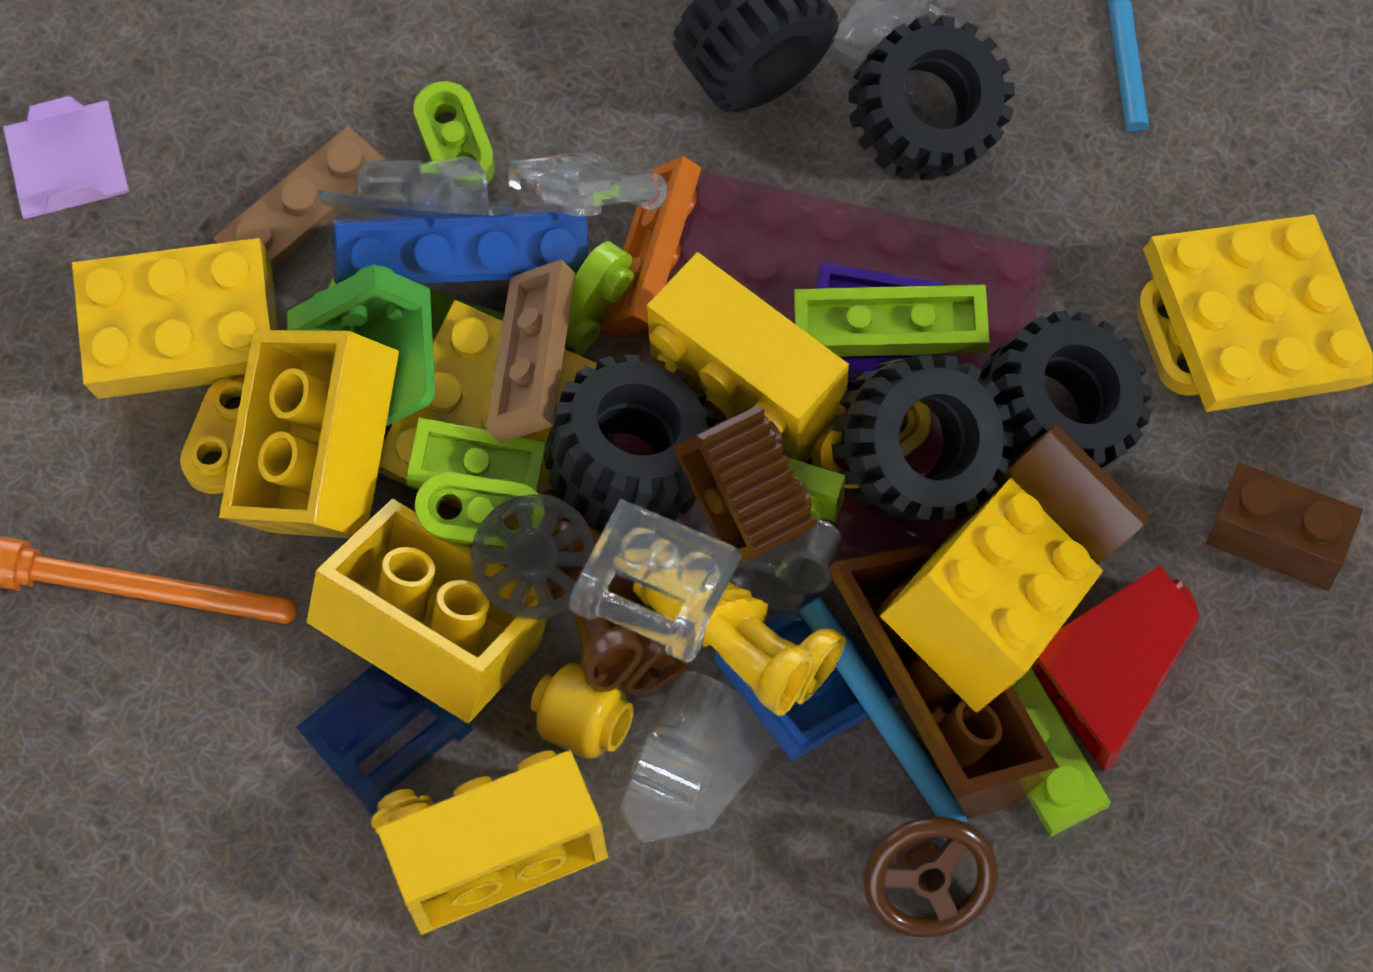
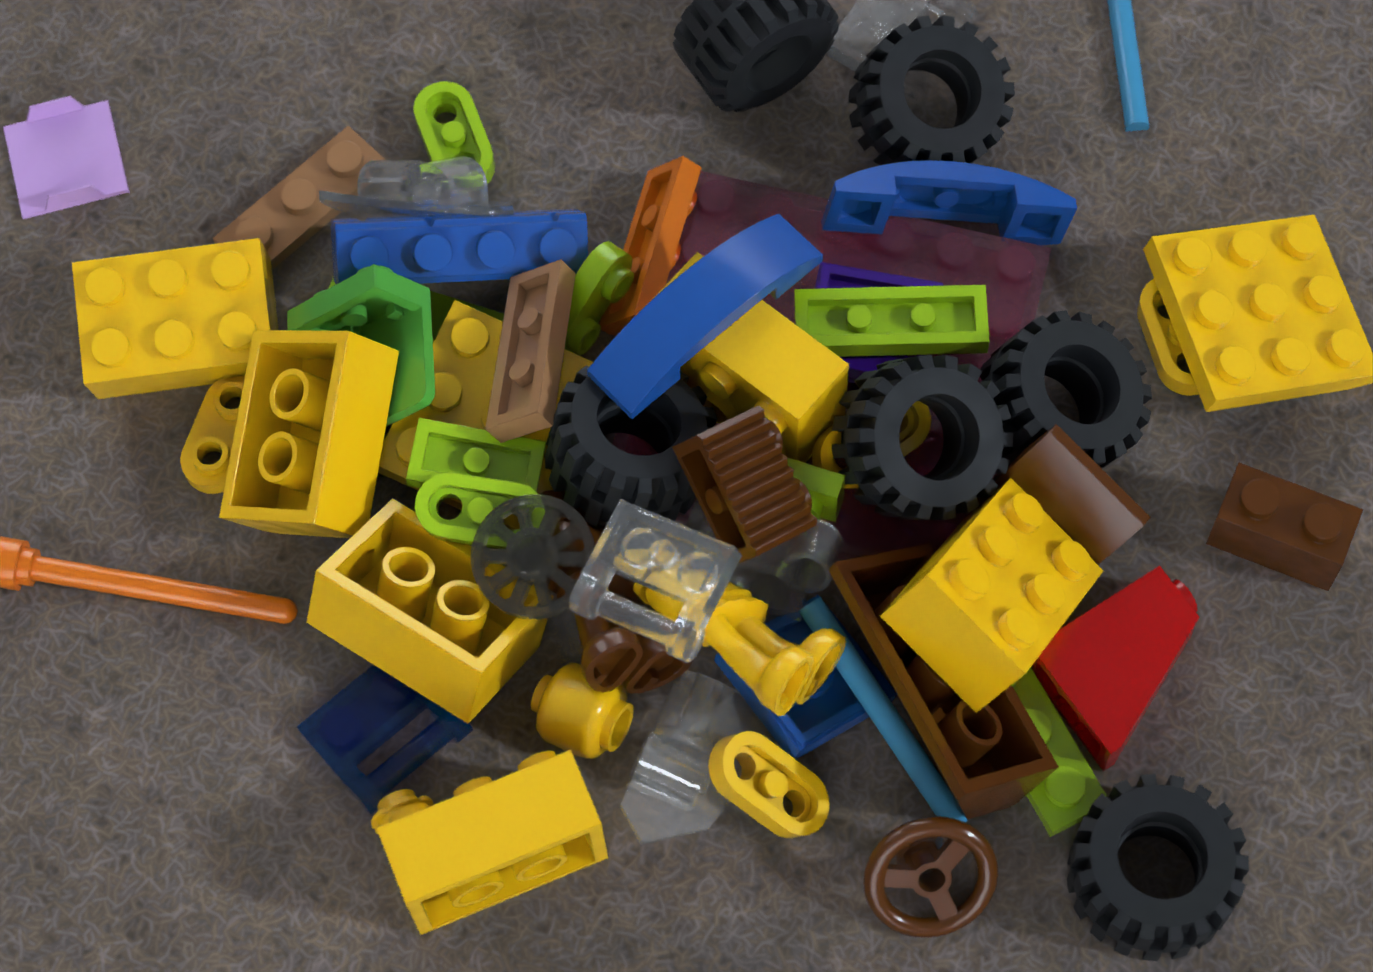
clear plate [509,151,668,216] -> none
none -> blue slope [587,214,823,419]
none -> yellow plate [708,731,829,838]
none -> blue slope [821,160,1077,246]
none -> black tyre [1067,773,1249,961]

